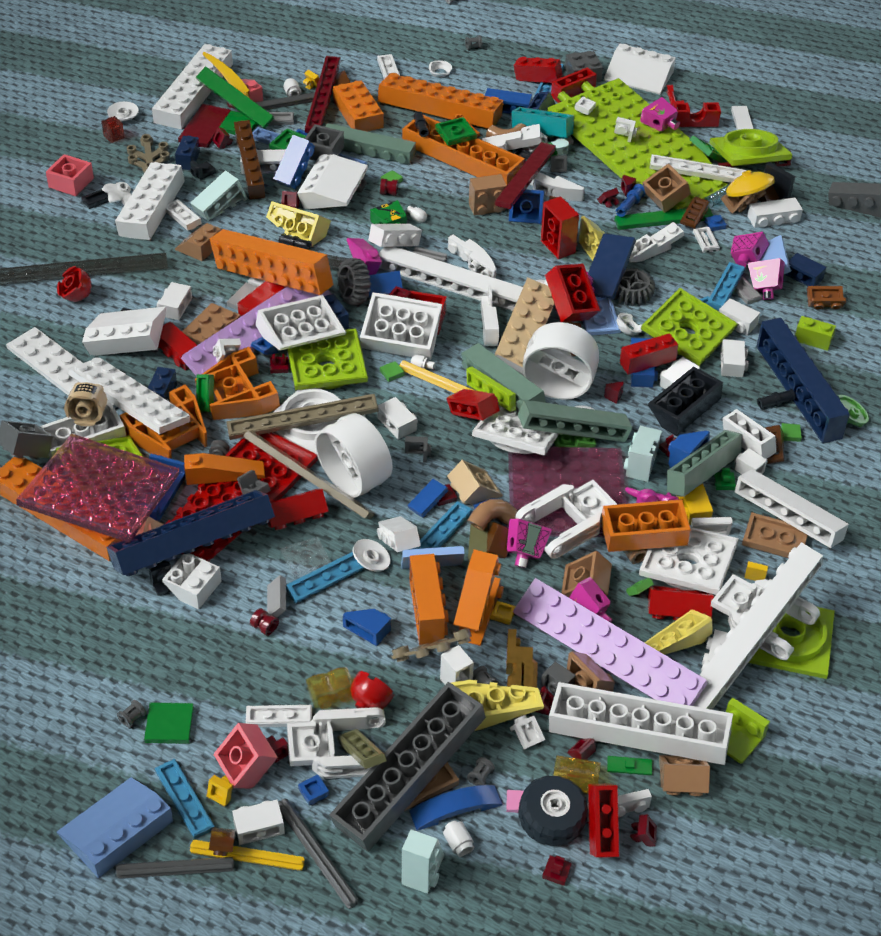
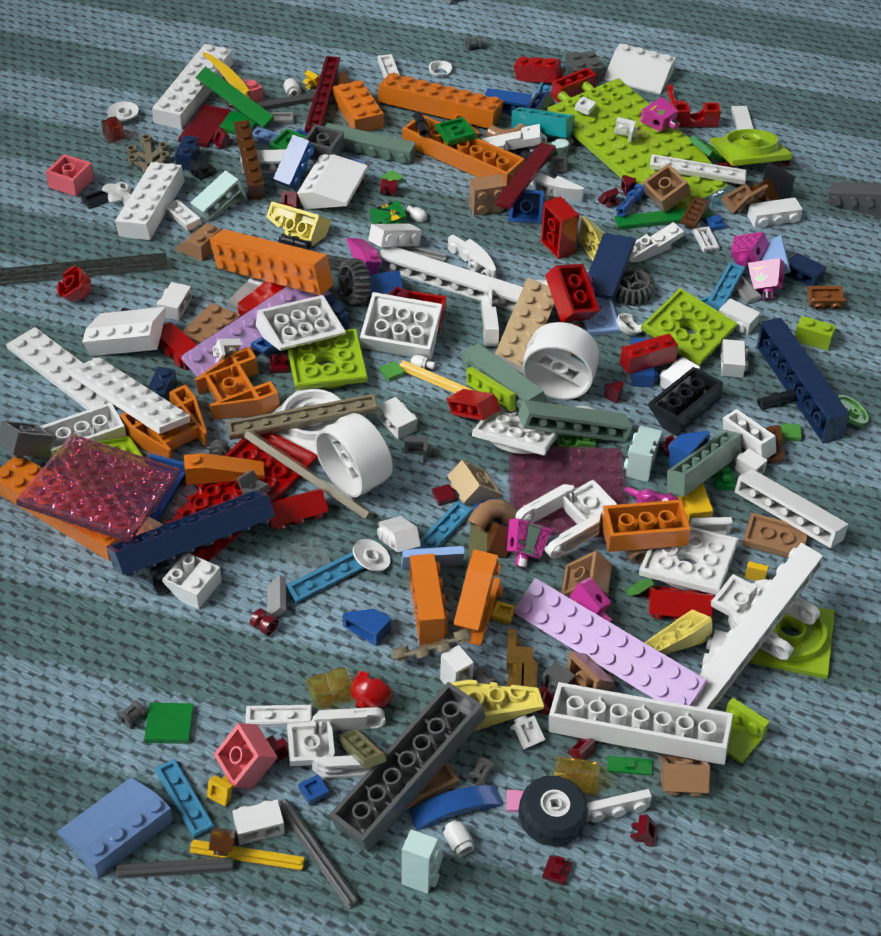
tan brick [64,382,108,426] -> none
green tile [196,374,214,412] -> none
blue tile [407,479,448,518] -> none
red brick [588,783,619,857] -> none
yellow dish [726,170,775,197] -> none

